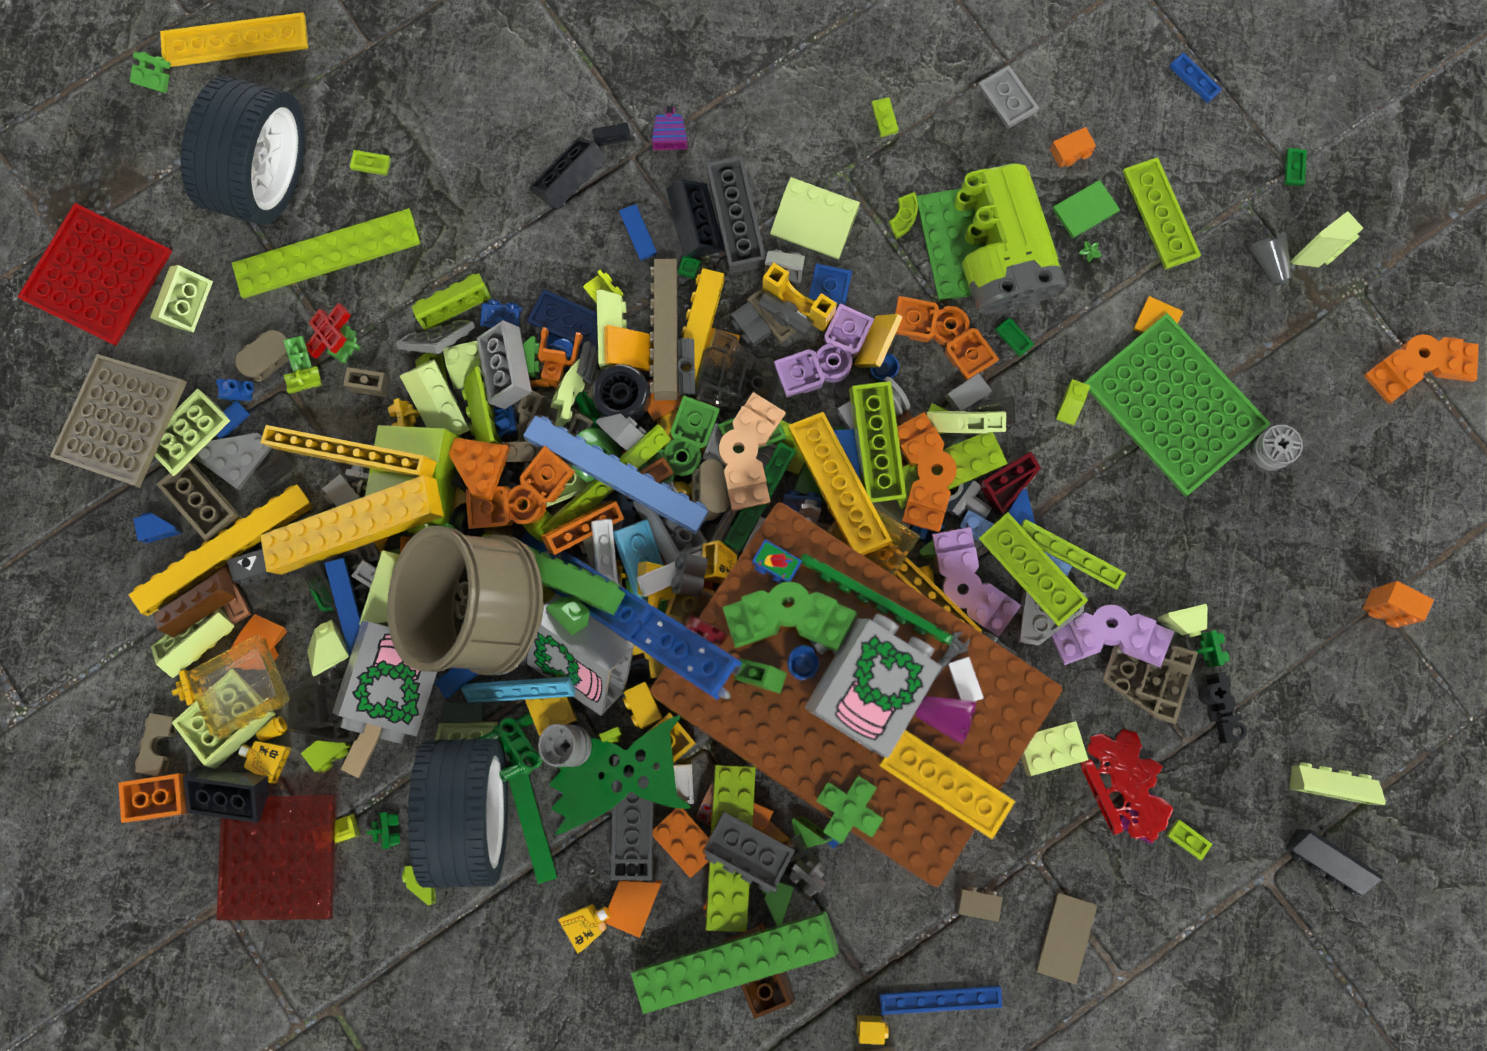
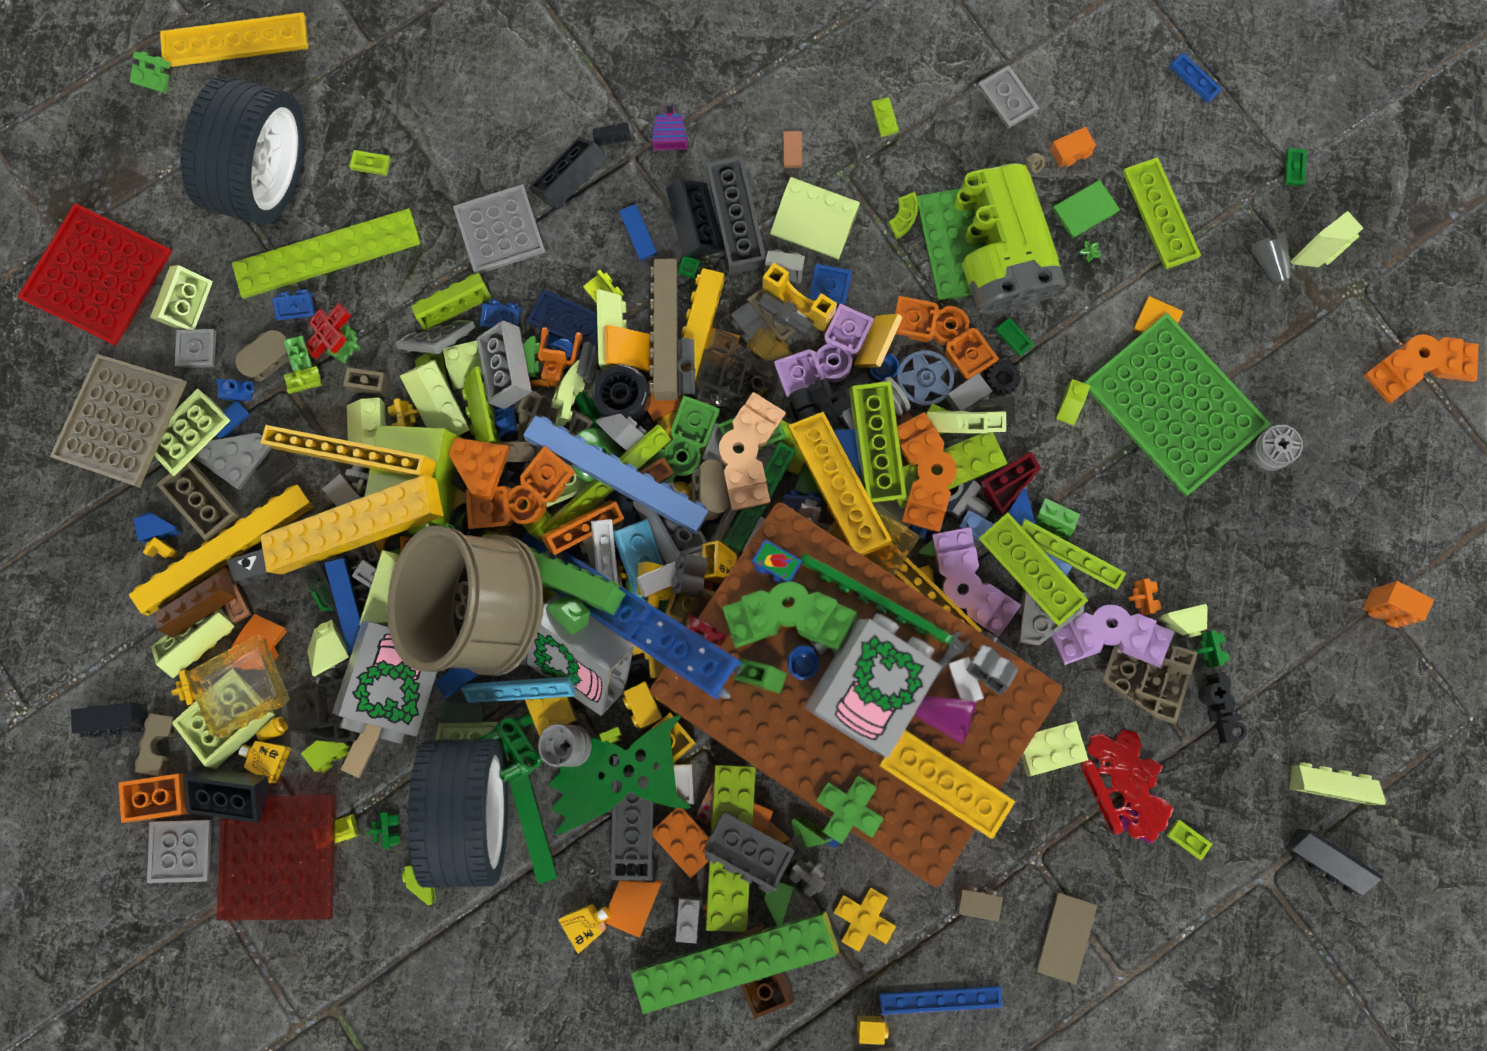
none -> black brick [71,702,148,738]
none -> yellow bracket [143,537,180,559]
none -> light grey plate [147,820,212,883]
none -> light grey plate [175,329,216,368]
none -> blue bracket [272,289,315,320]
none -> yellowish green slope [347,398,386,446]
none -> light grey plate [453,184,546,275]
none -> light grey brick [676,895,701,943]
none -> clear yellow slope [746,328,793,361]
none -> nougat tile [783,131,802,168]
none -> black plate [785,379,851,423]
none -> yellow plate [833,887,896,952]
none -> sand blue wheel [897,350,954,406]
none -> dark grey brick [966,645,1018,695]
none -> black tyre [985,360,1021,397]
none -> dark tan tile [1026,153,1045,173]
none -> bright green bracket [1035,498,1080,541]
none -> orange hips [1128,579,1161,616]

